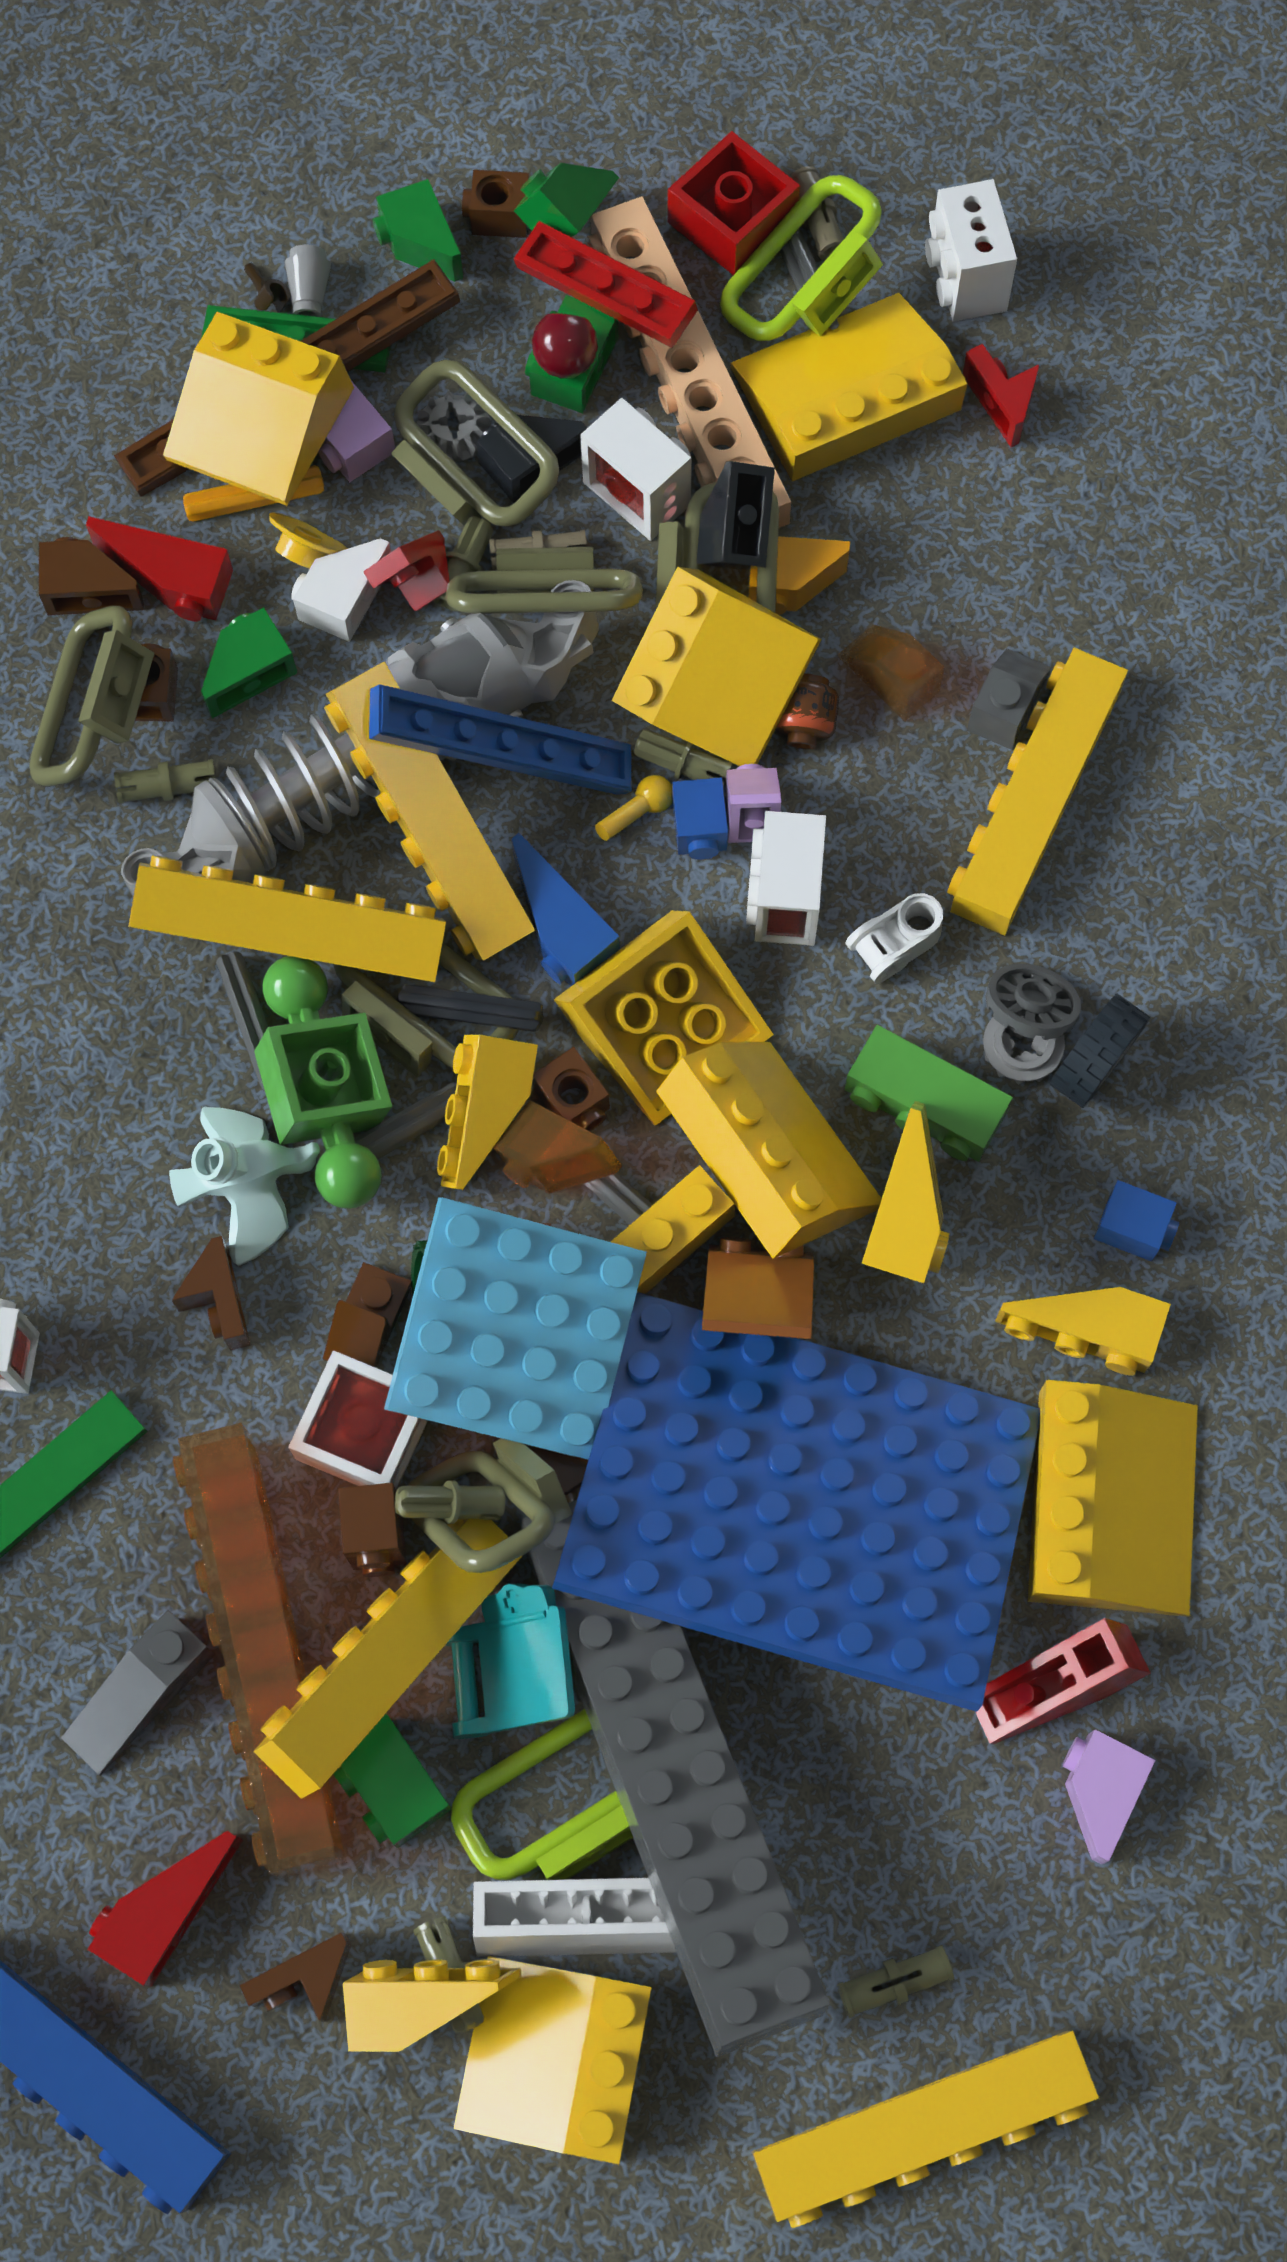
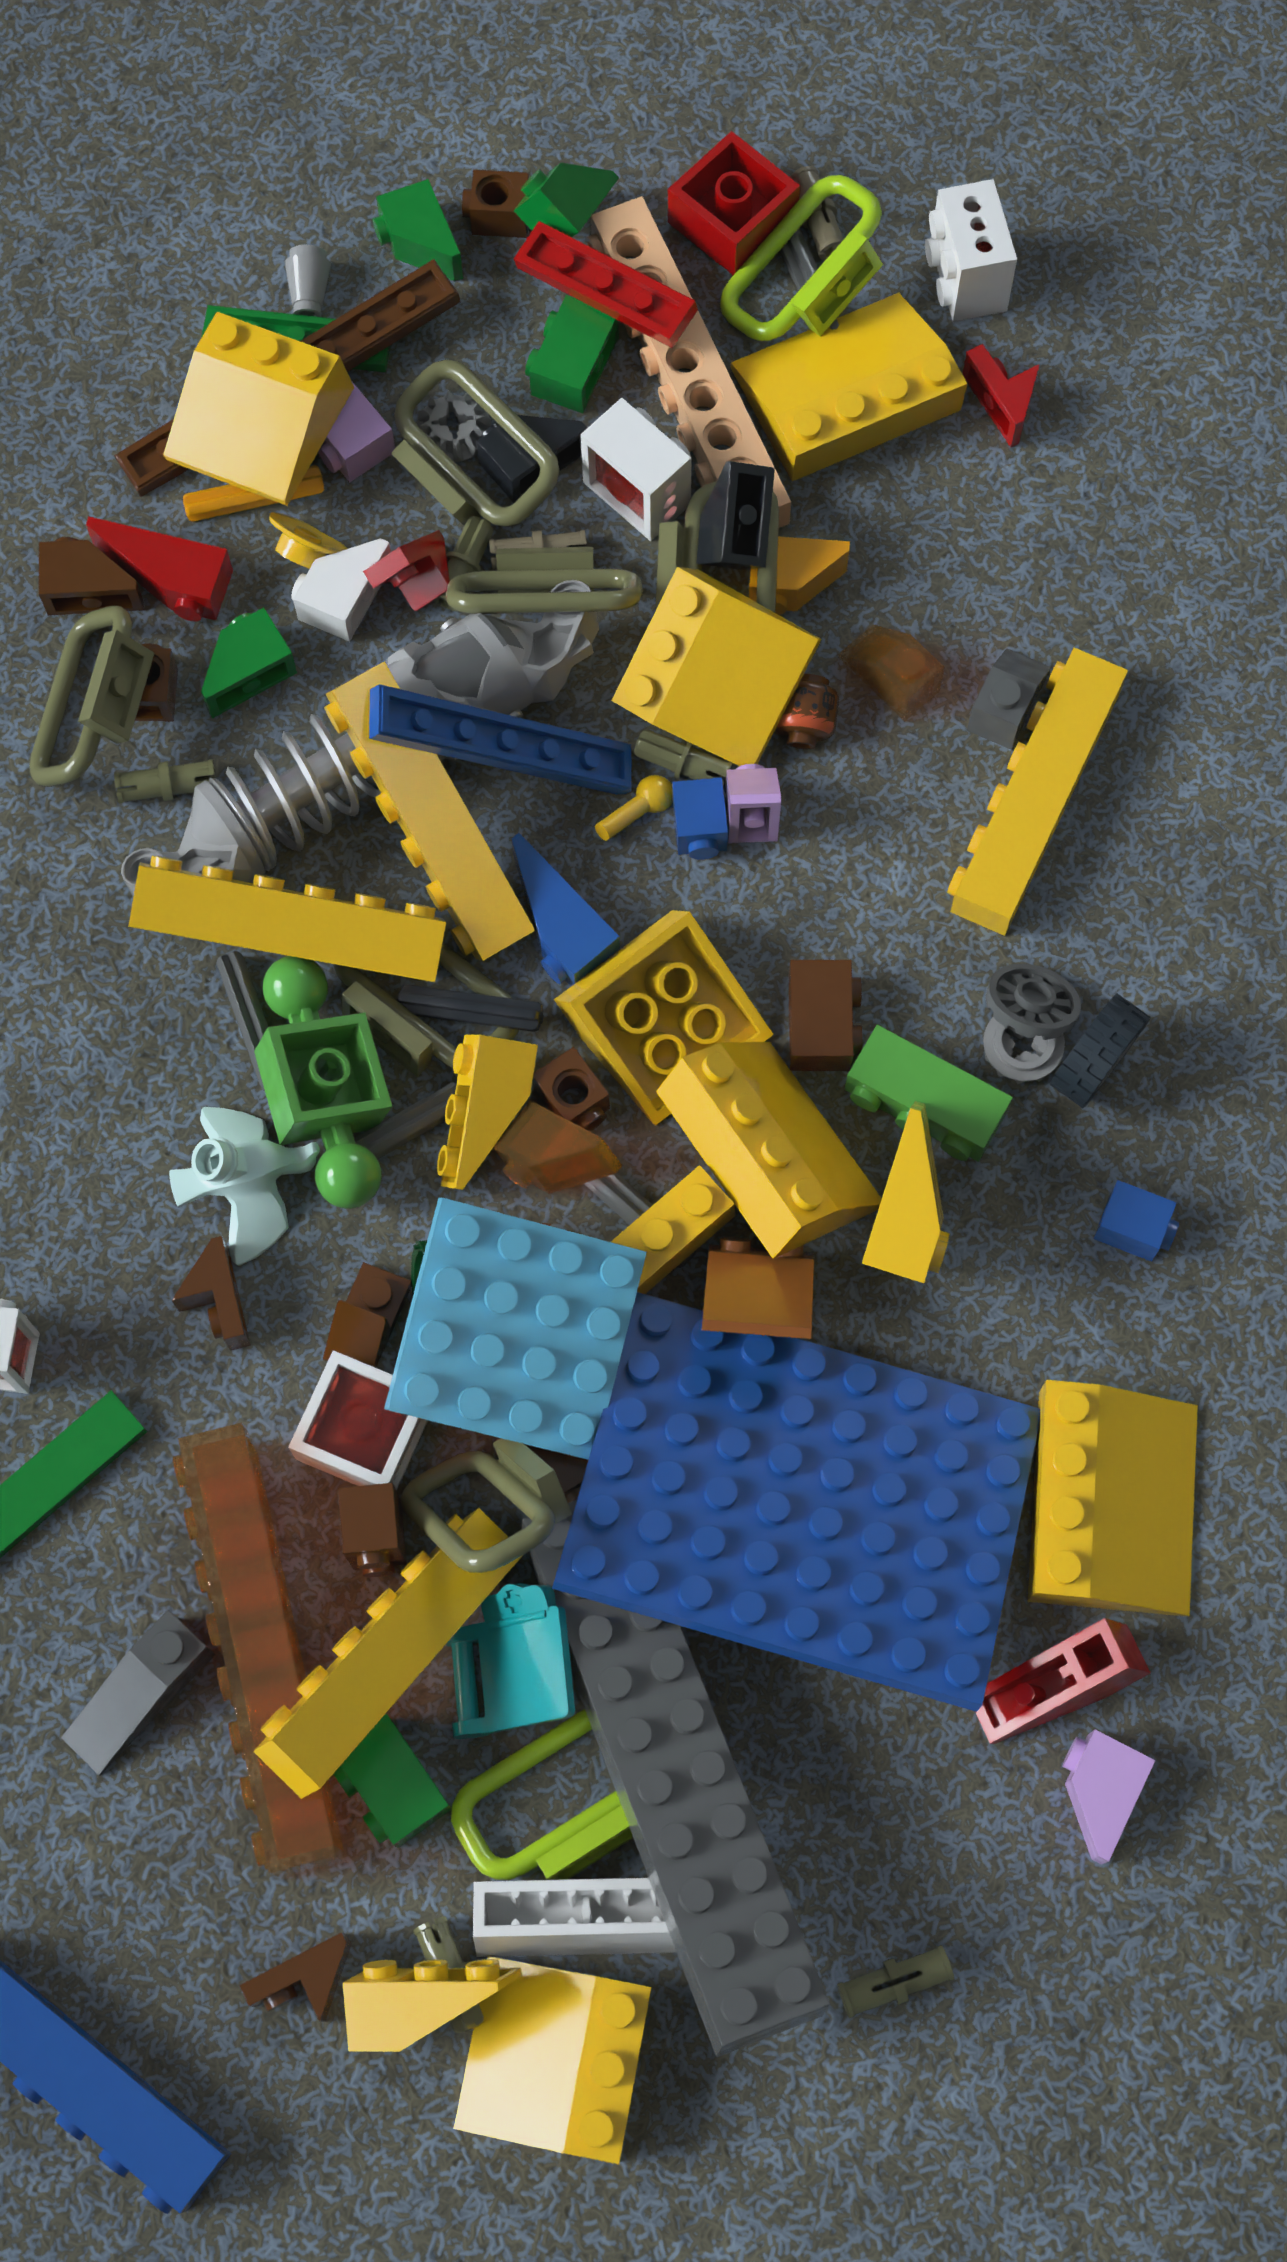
red slope [87,1831,243,1987] -> none
dark brown hand [244,263,291,312] -> none
olive axle [395,1481,505,1524] -> none
dark red piece [532,313,598,379] -> none
white piece [746,811,826,946] -> none
yellow brick [752,2031,1099,2228] -> none
white piece [845,893,943,984] -> none
yellow slope [995,1287,1171,1376] -> none
none -> reddish brown brick [789,960,863,1071]

